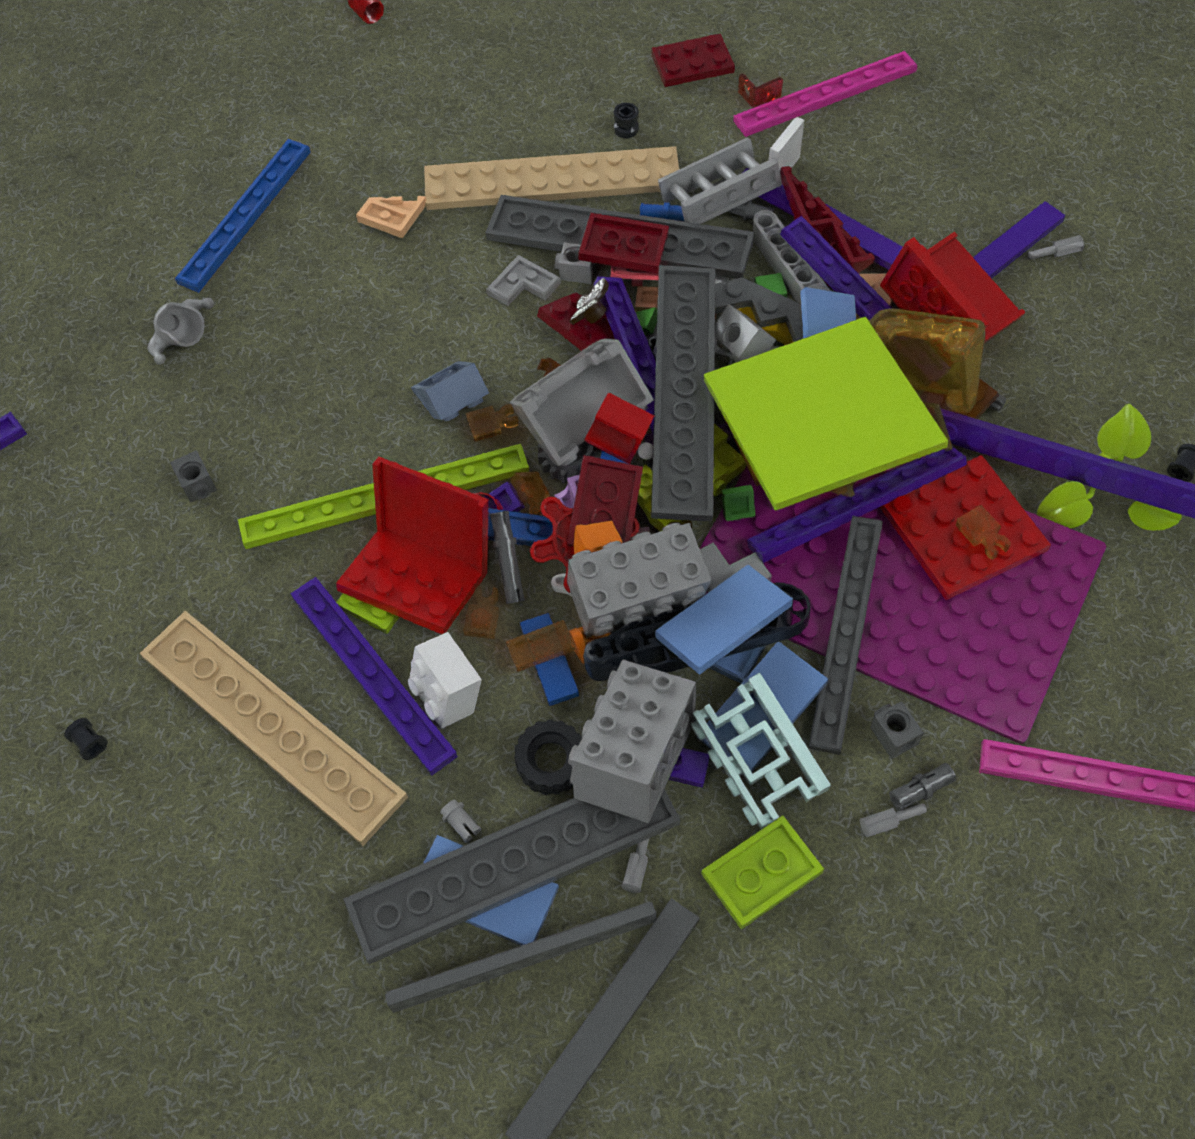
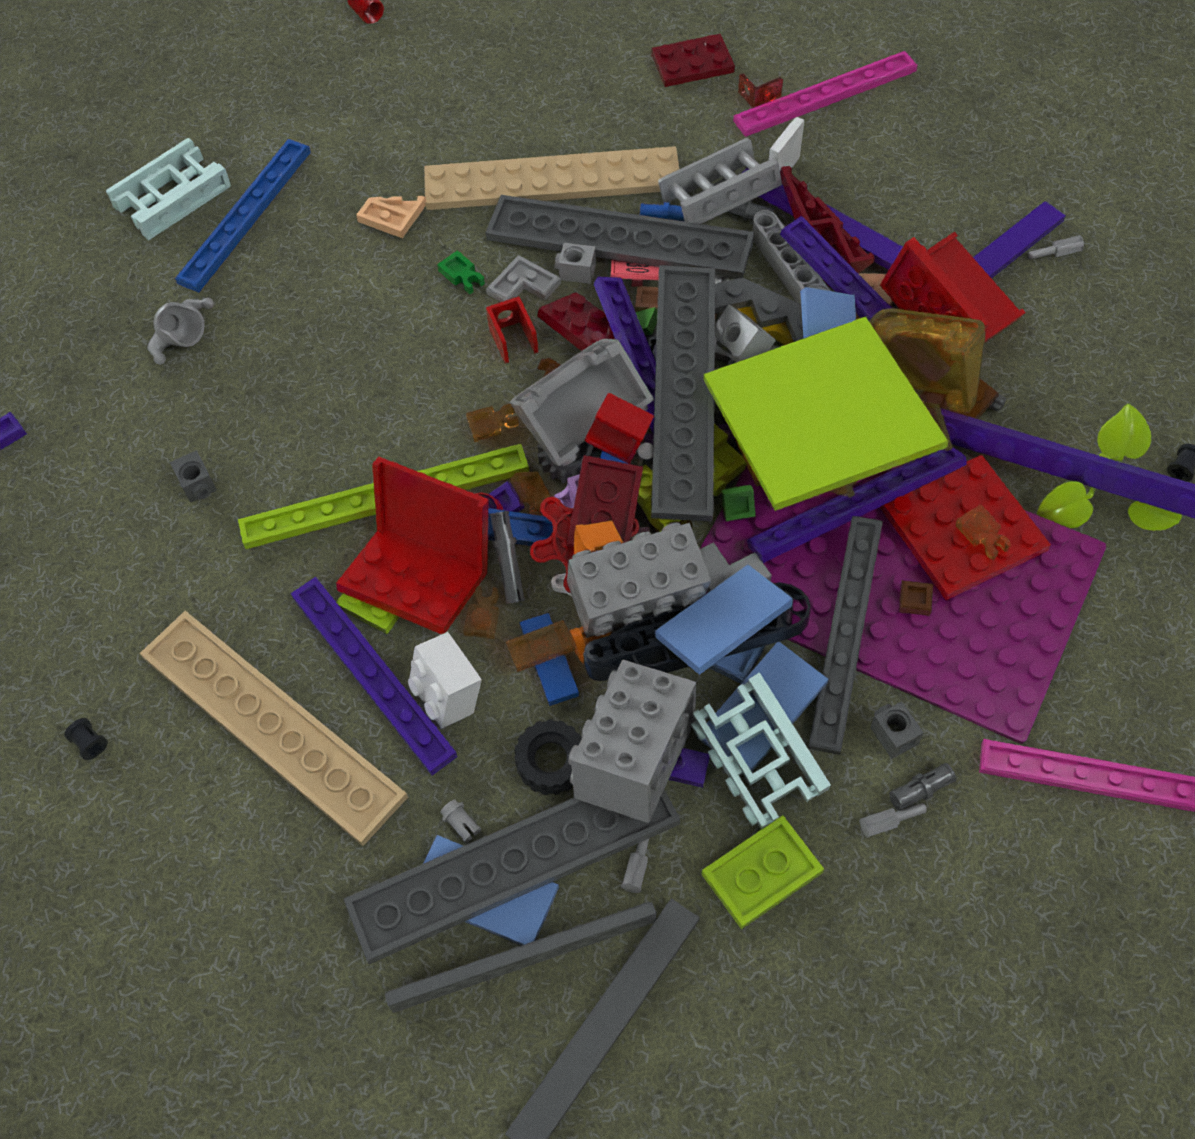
sand blue slope [411,361,489,422] -> none
dark brown animal [569,278,609,325] -> none
dark red plate [578,213,669,274] -> none
black wheel [614,102,639,139] -> none
bright green tile [754,273,787,298] -> none
none -> light aqua fence [106,138,231,241]
none -> green plate [437,250,485,295]
none -> red piece [486,296,538,364]
none -> reddish brown tile [899,580,933,616]

